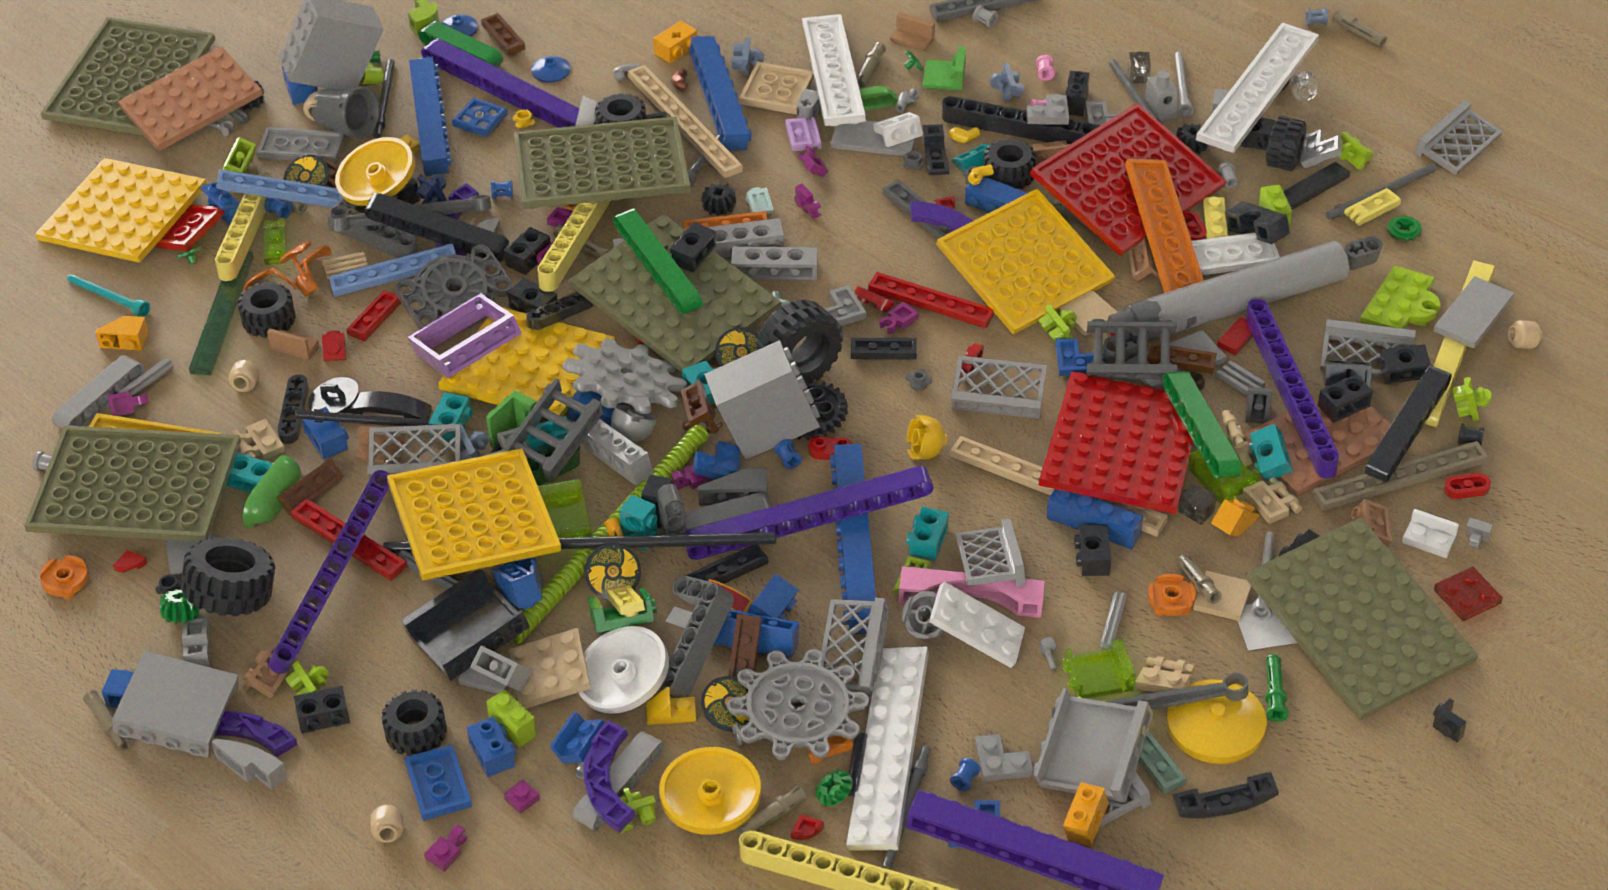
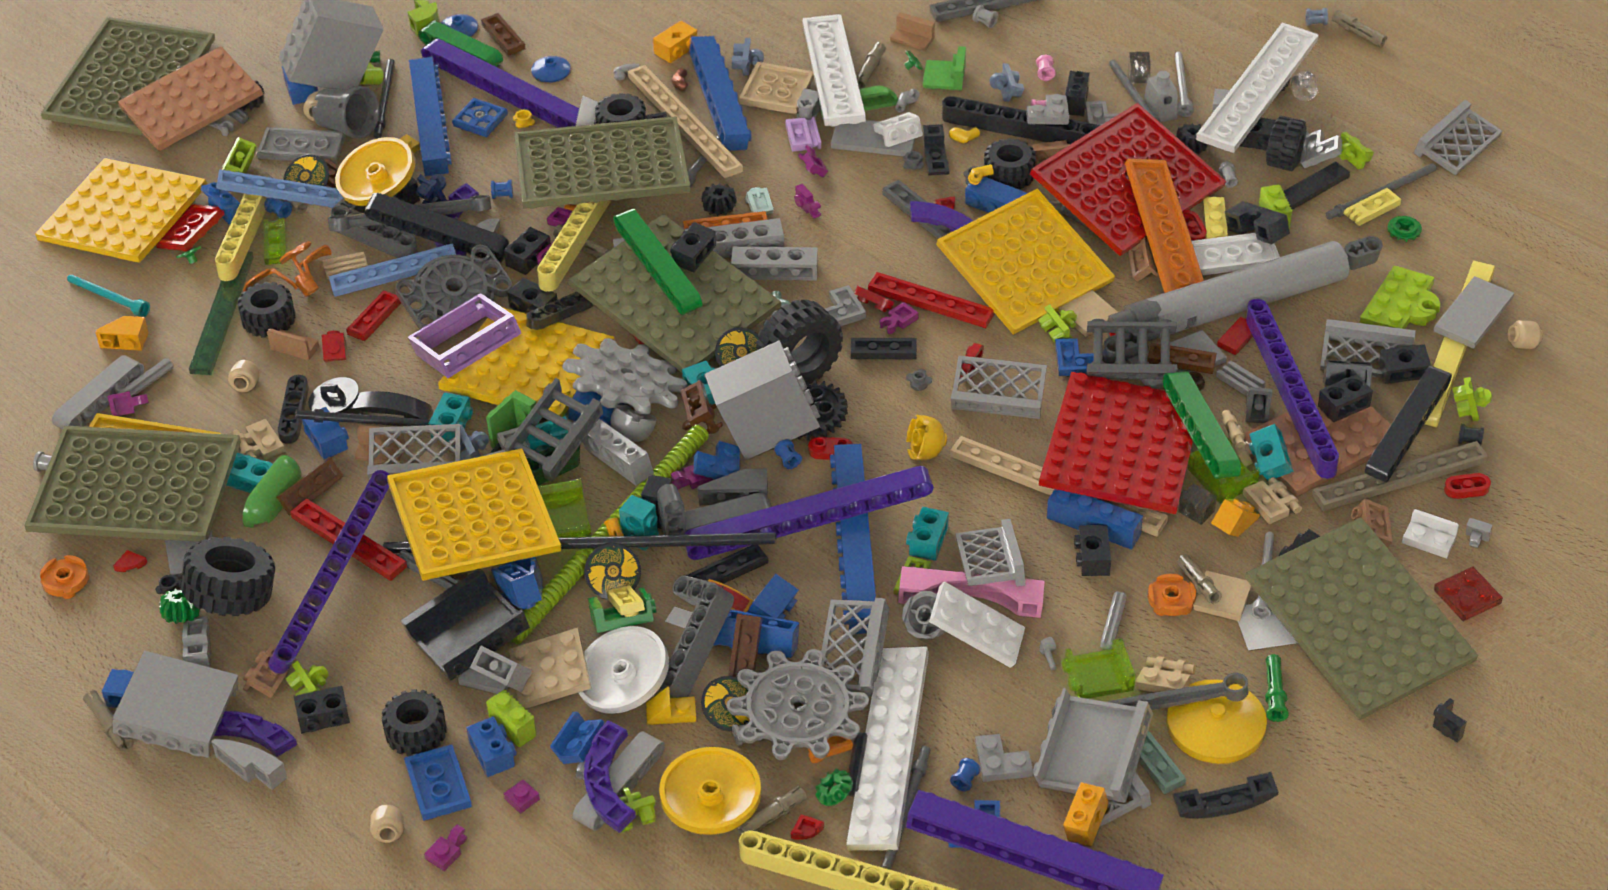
teal slope [952,144,990,173] -> none

